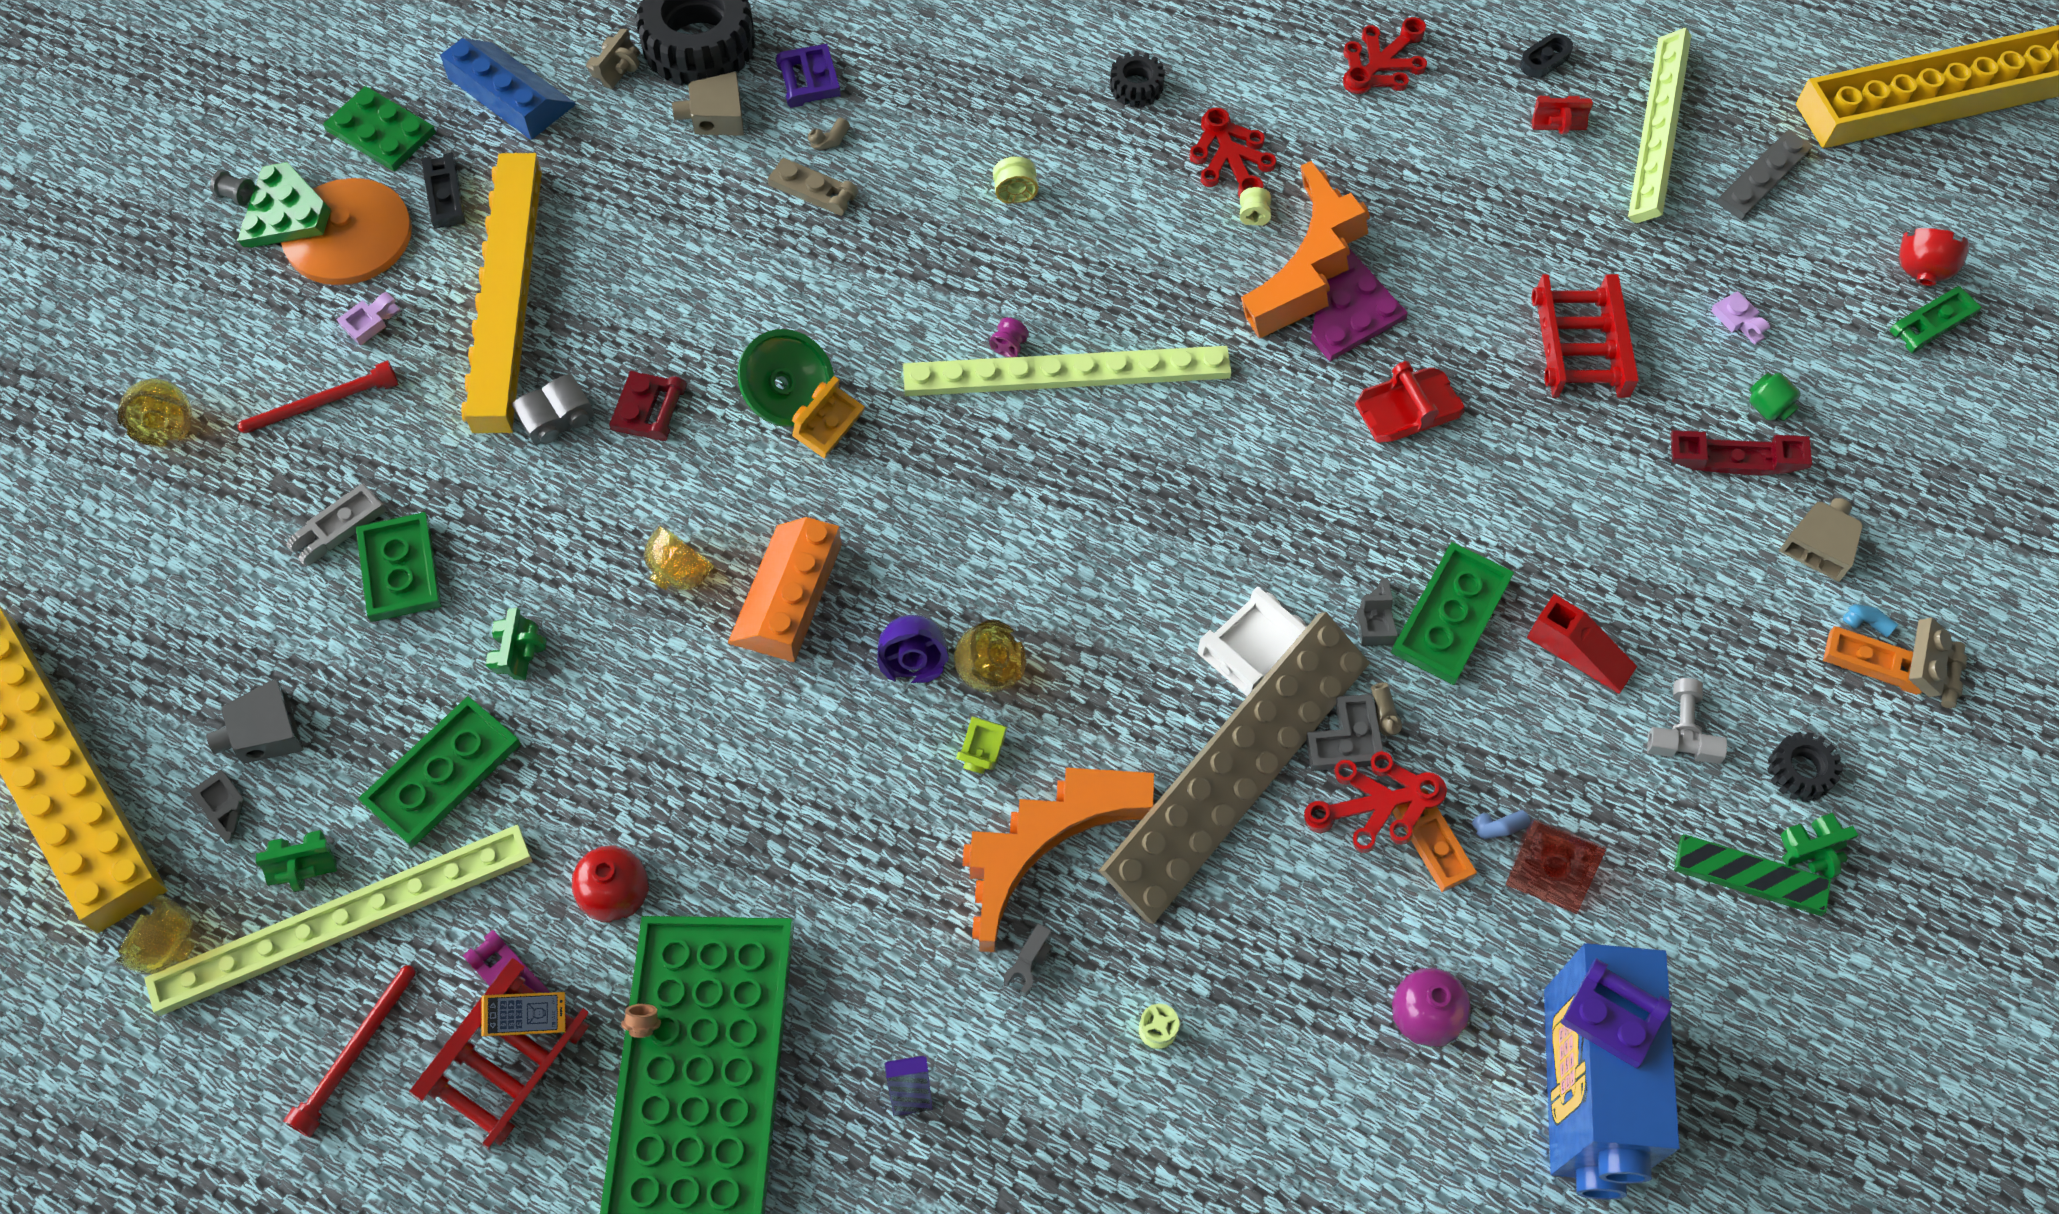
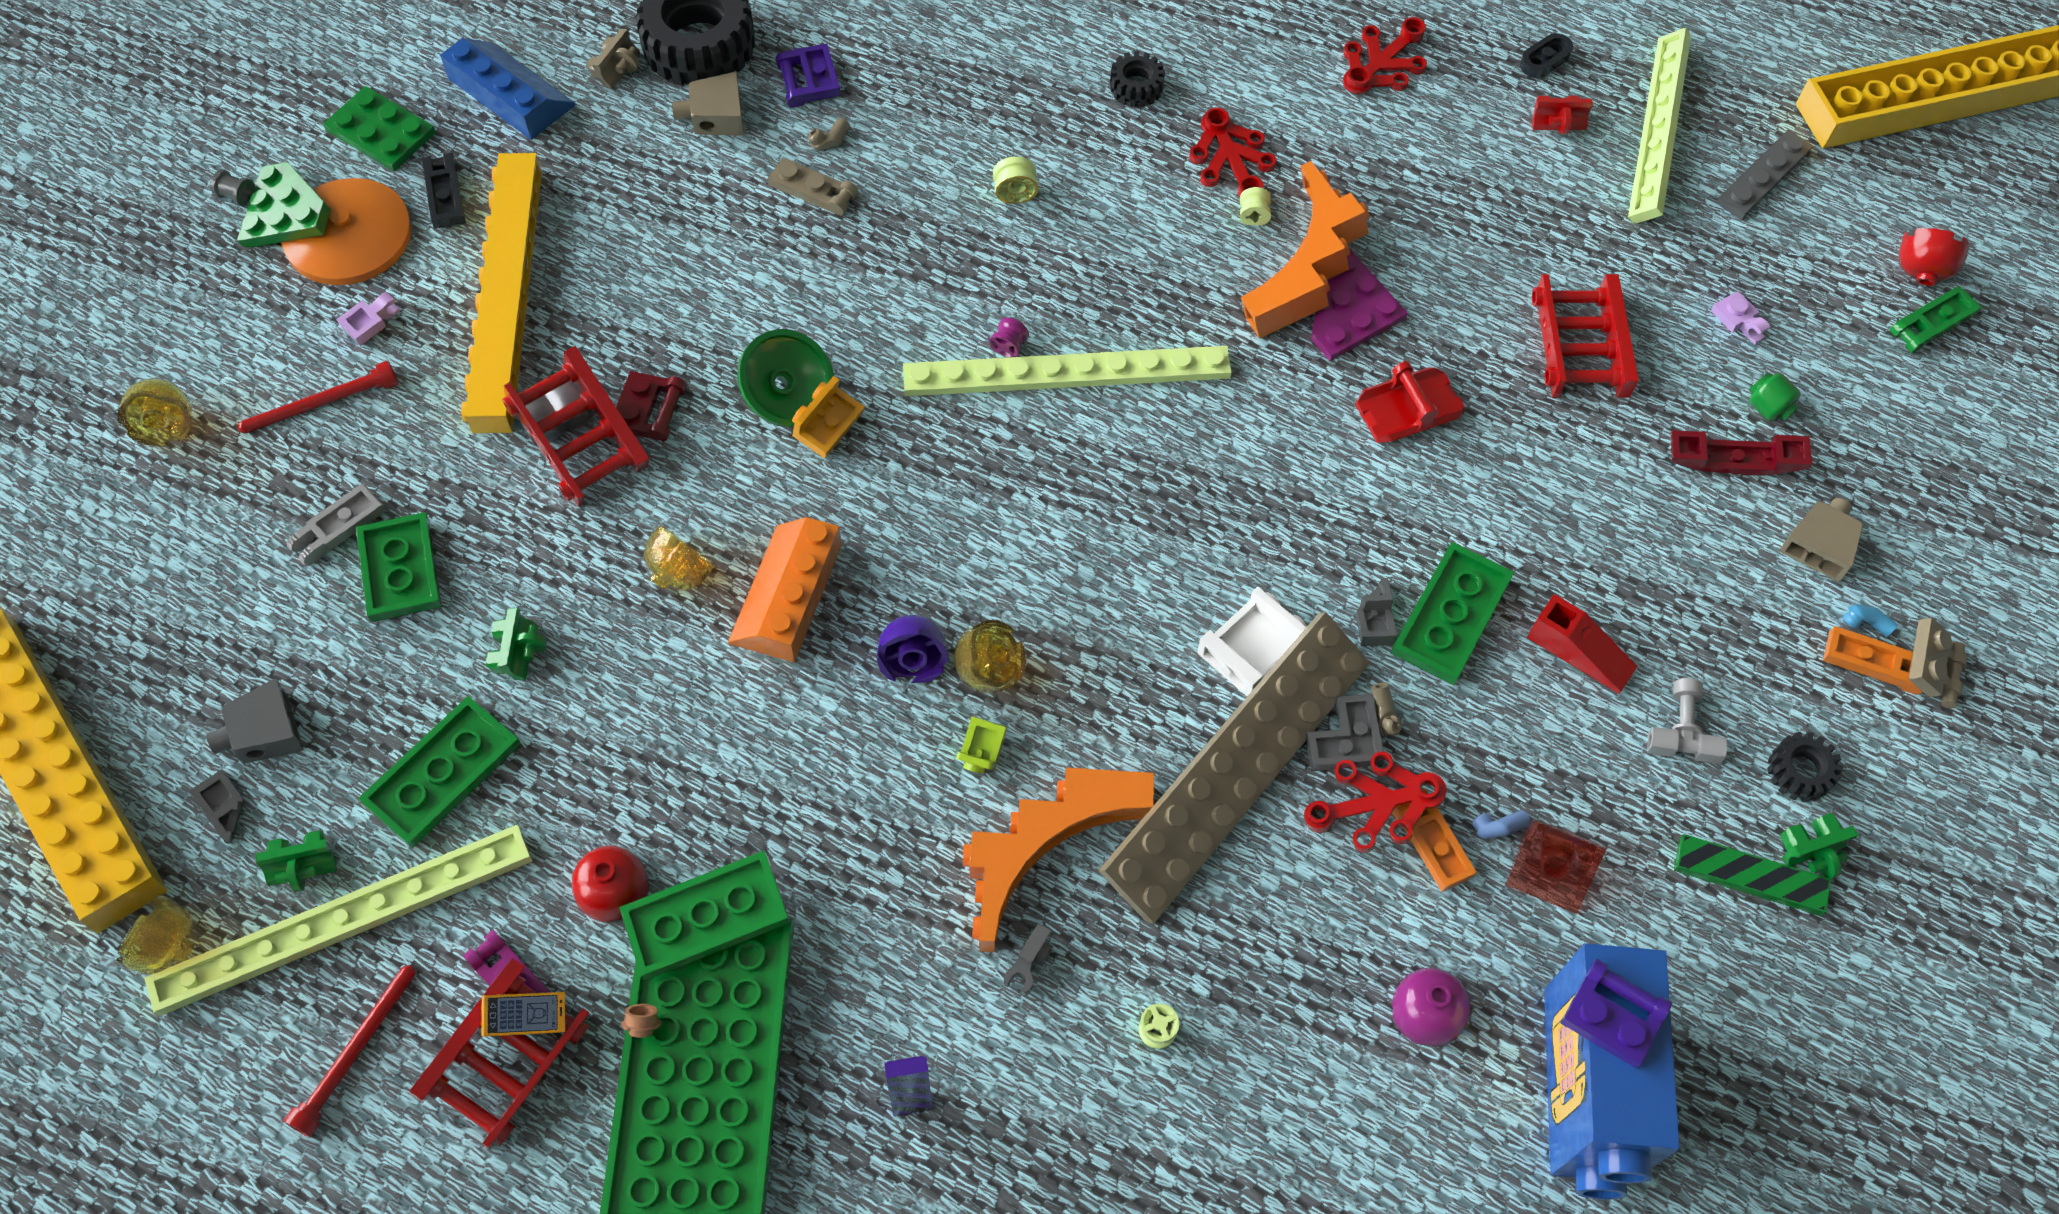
none -> red fence [502,346,649,507]
none -> green plate [619,850,791,981]

